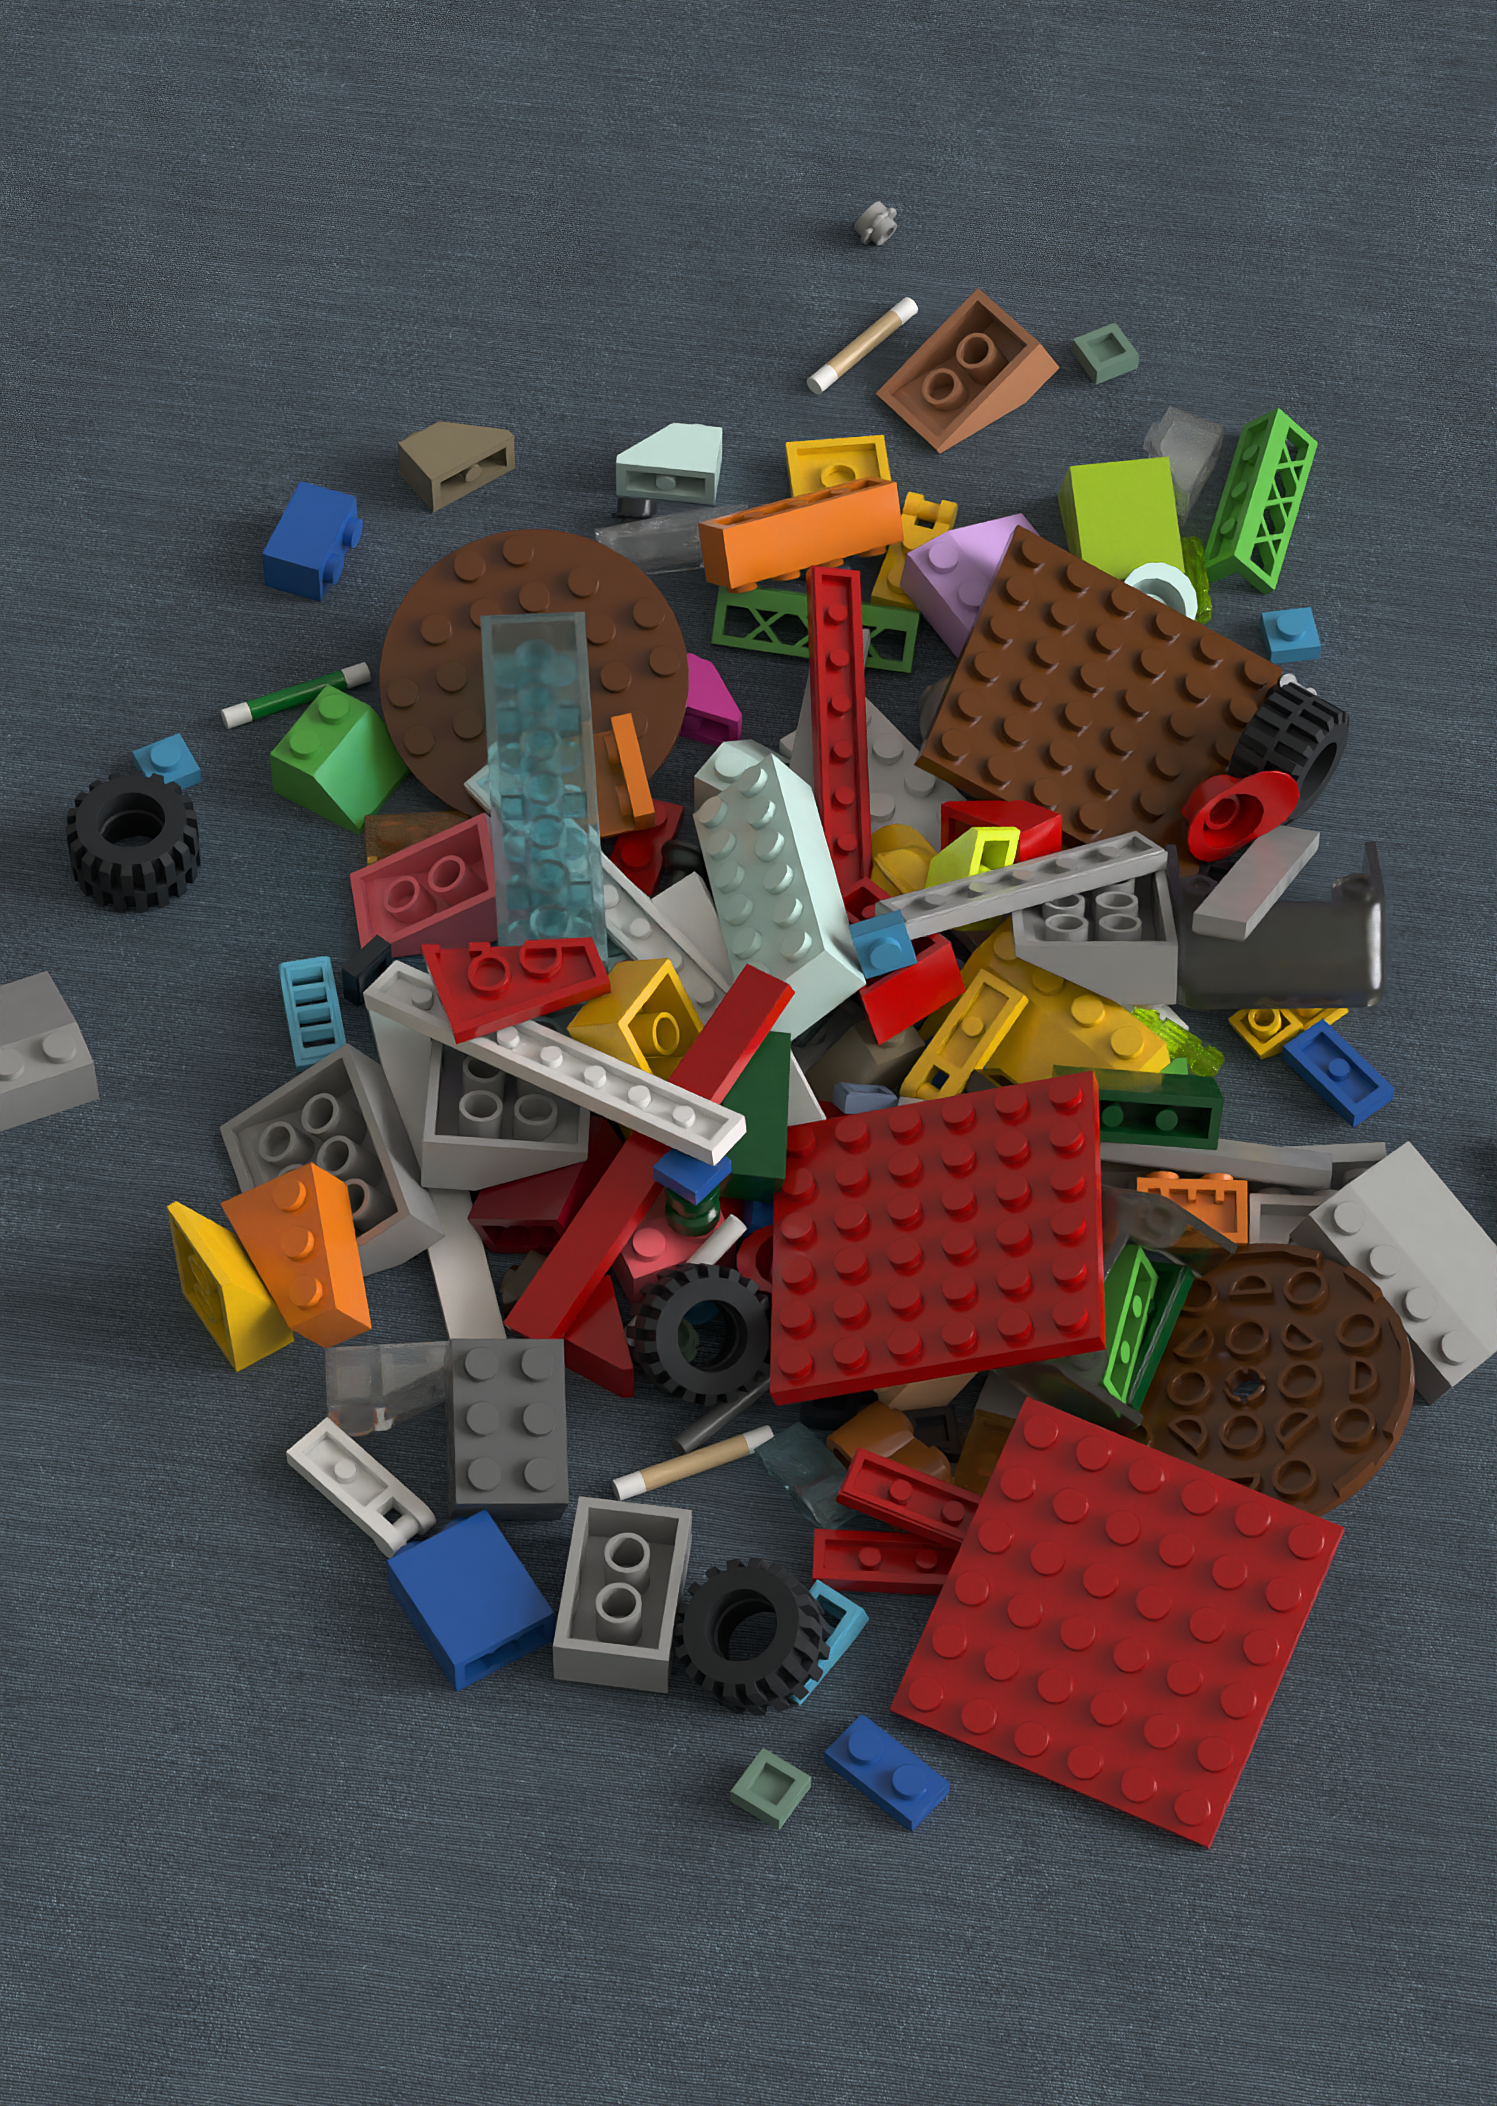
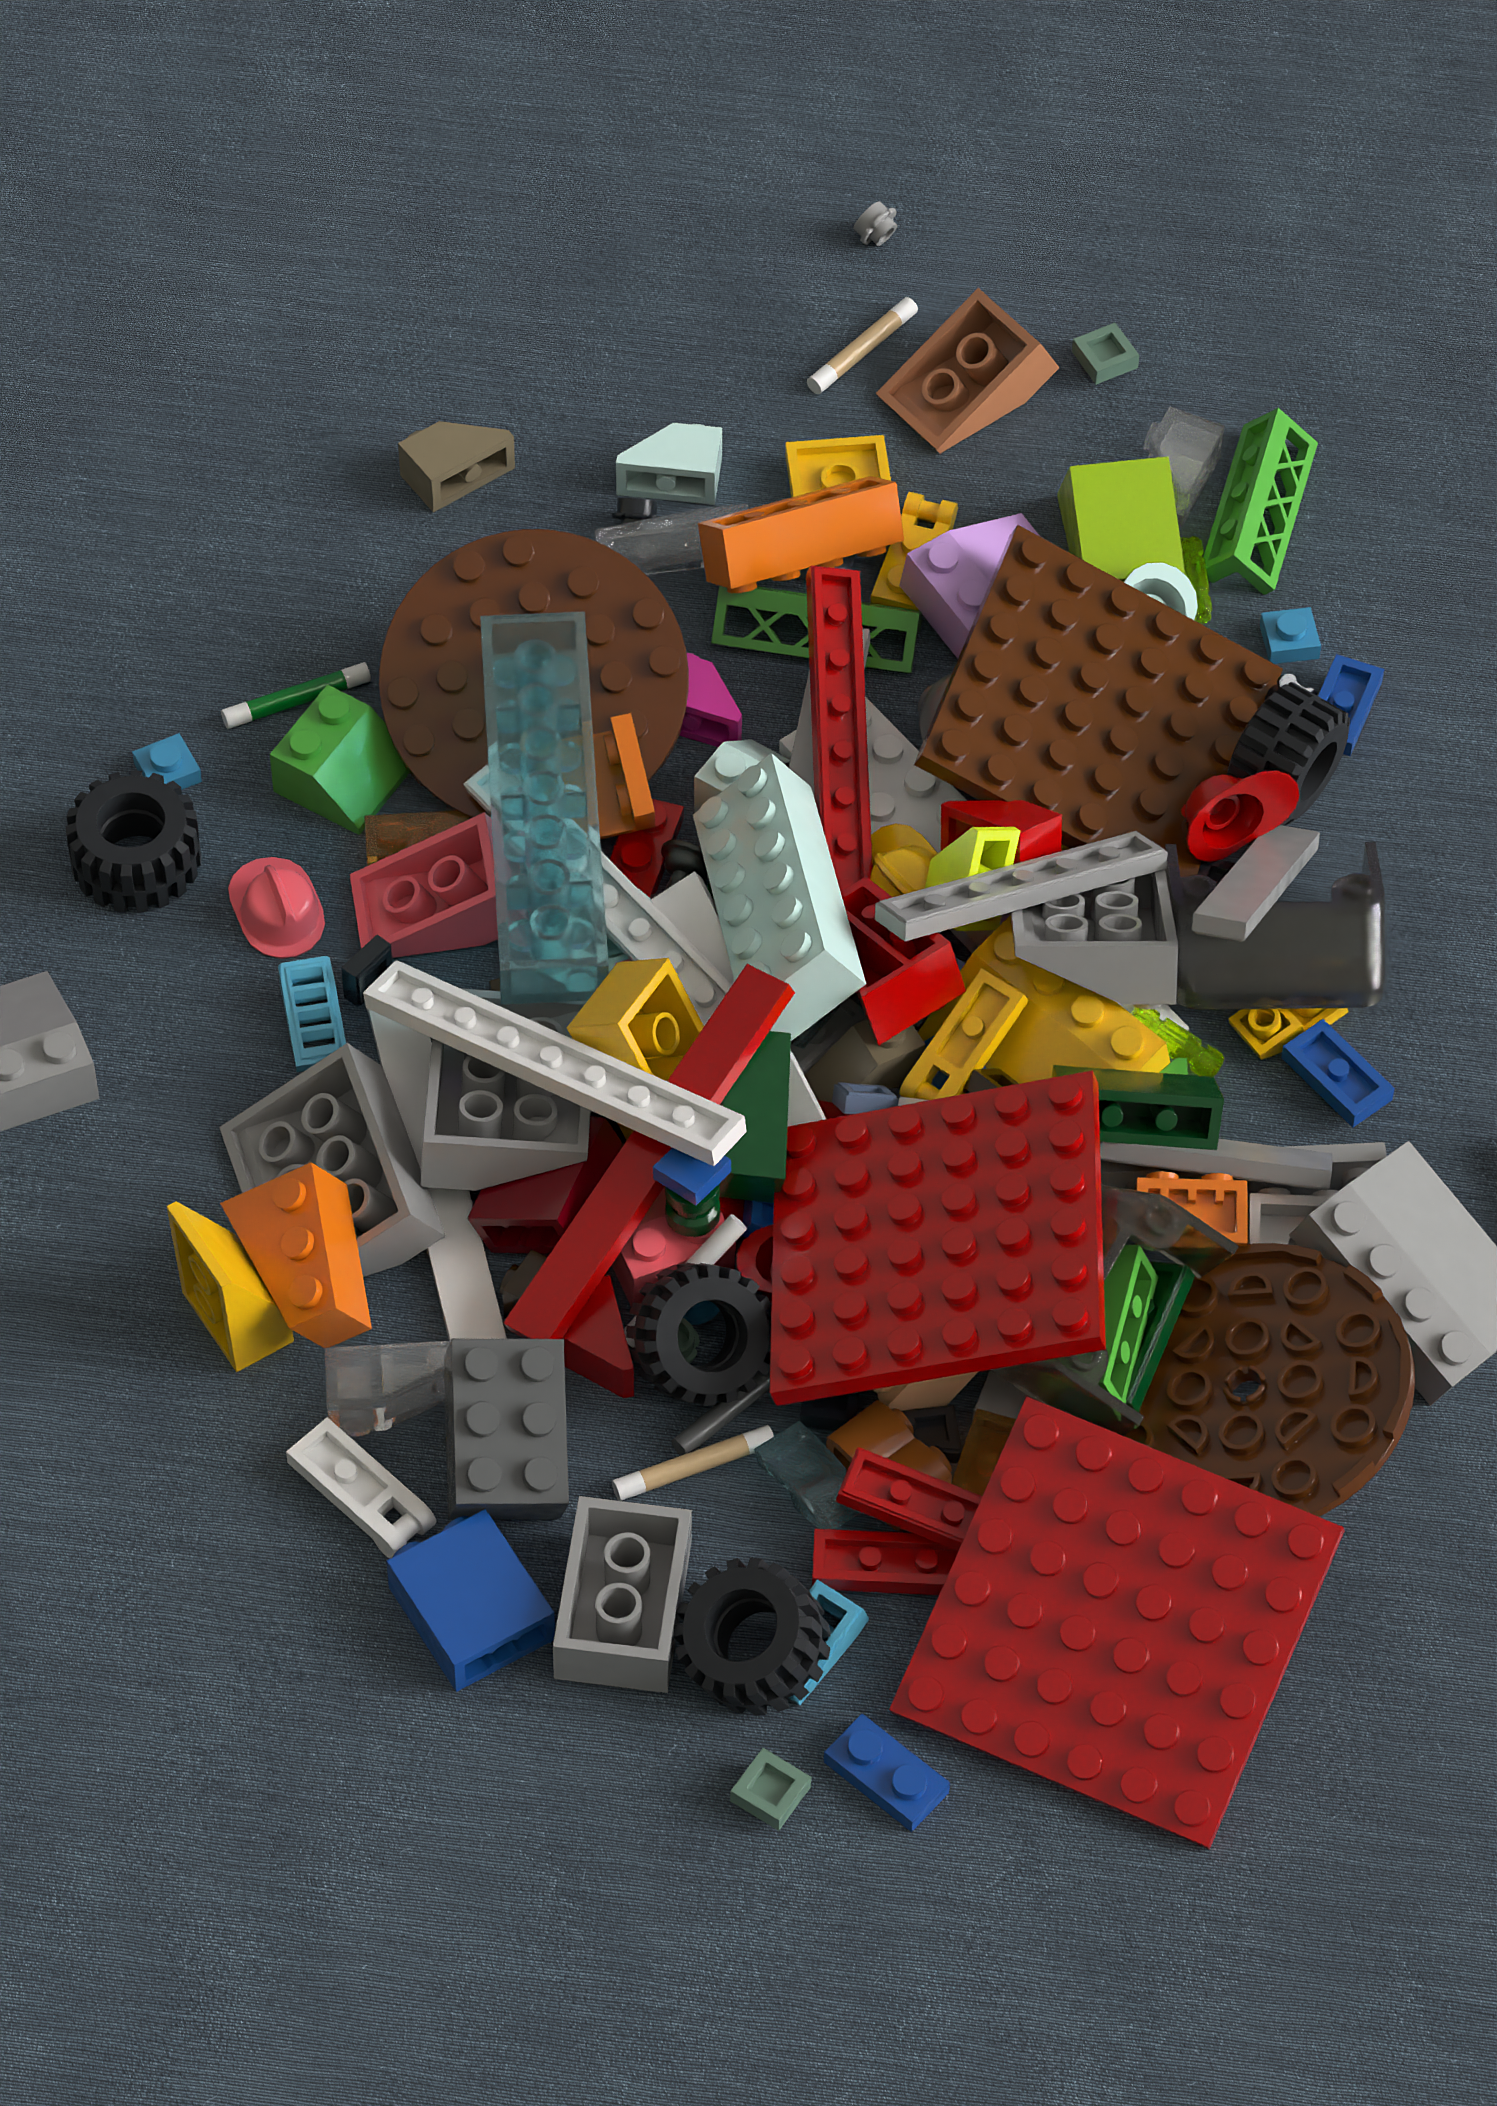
blue brick [262,481,363,602] -> none
red wing [420,937,611,1045] -> none
dark azure plate [848,909,917,979] -> none
none -> coral piece [228,857,325,959]
none -> blue plate [1318,654,1384,756]

